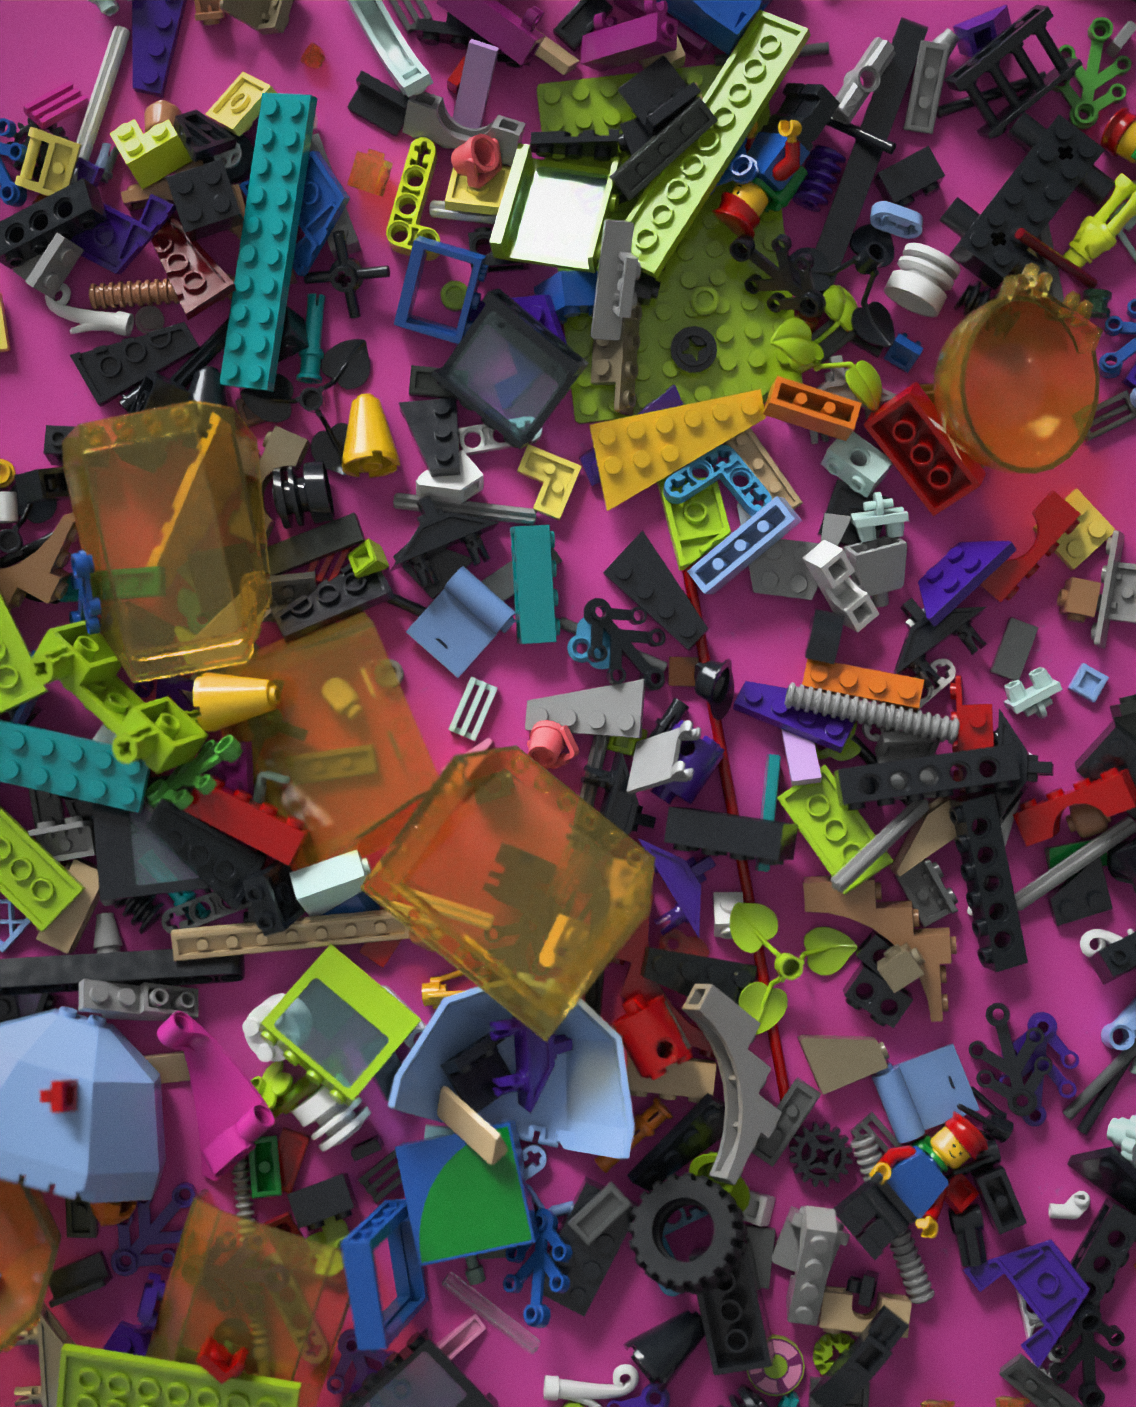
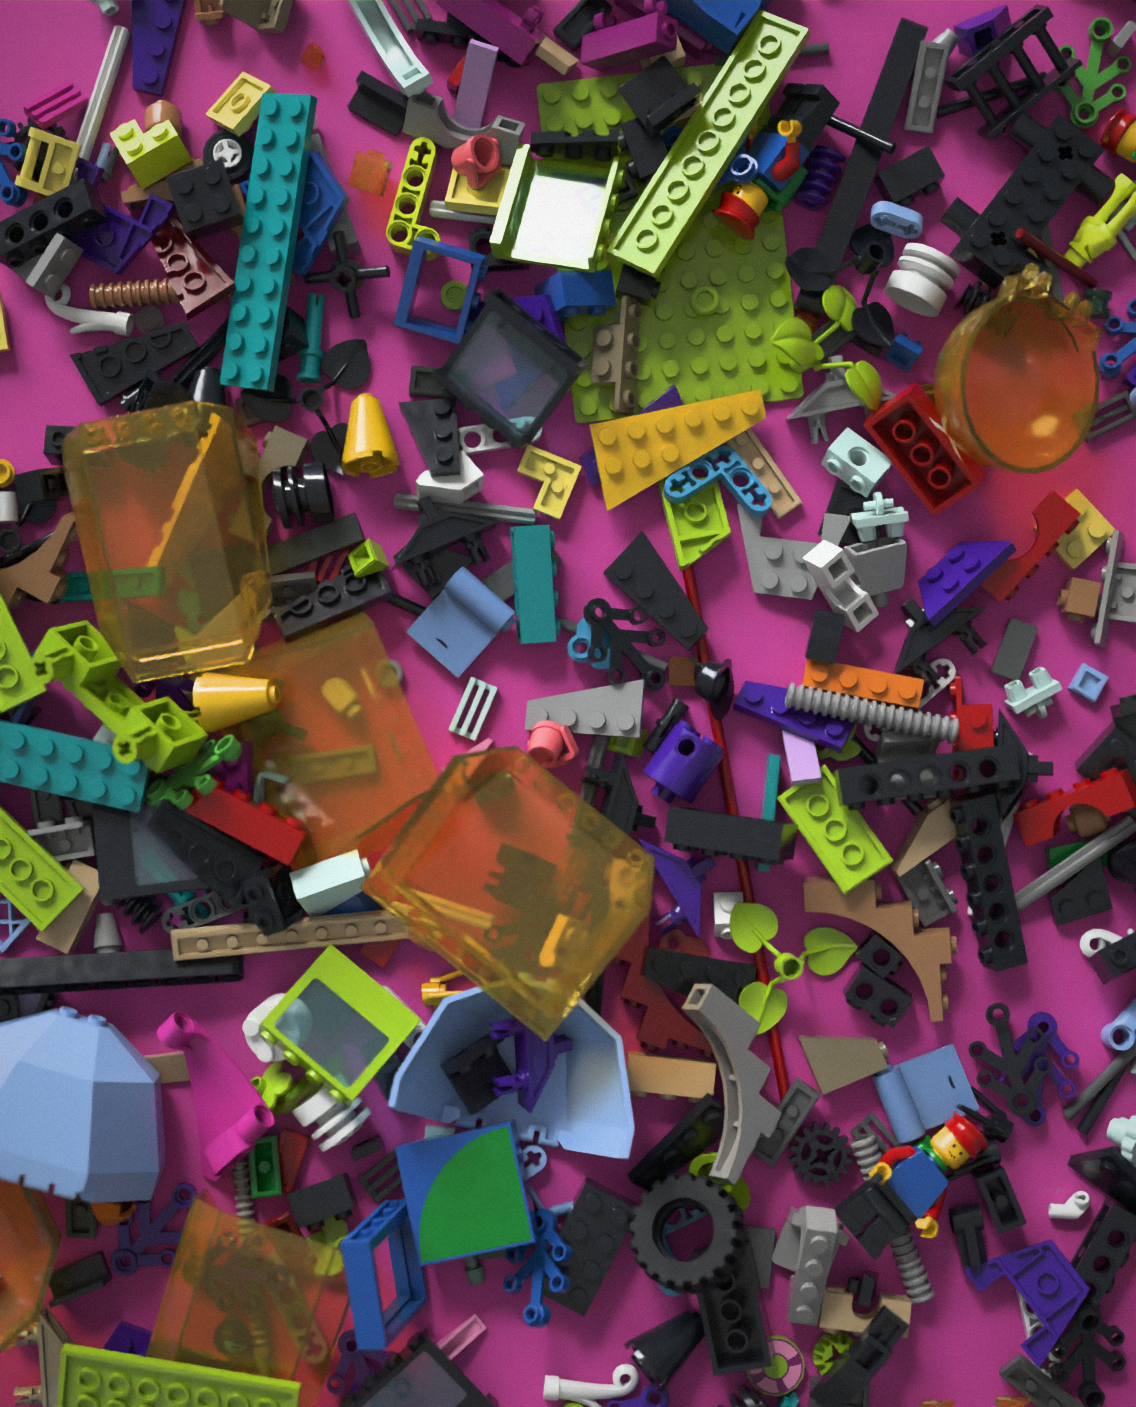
red tile [40,1079,78,1113] -> none
blue plant [69,550,101,635] -> none
light grey slope [78,979,198,1021] -> none
dark purple plate [134,1272,166,1335] -> none
black wing [174,110,237,162] -> none
red bracket [196,1336,249,1385] -> none
tan slope [437,1086,508,1165] -> none
clear axle [442,1272,540,1355] -> none
dark grey tile [568,1181,632,1246] -> none
light grey bracket [590,220,641,341] -> none
orange pin [594,1097,674,1173] -> none
pearl dark grey tile [609,97,718,200] -> none
red cylinder [612,993,693,1080] -> none
flag [626,720,701,794] -> none
black gear [671,326,717,373] -> none
light blue brick [687,496,802,595] -> none
black plant [729,234,826,318] -> none
white slope [743,1190,776,1227] -> none
orange brick [763,376,862,441] -> none
light grey axle [831,799,929,892] -> none
light grey piece [832,37,896,124] -> none
dark tan brick [877,942,926,993] -> none
red tile [944,1173,980,1215] -> none

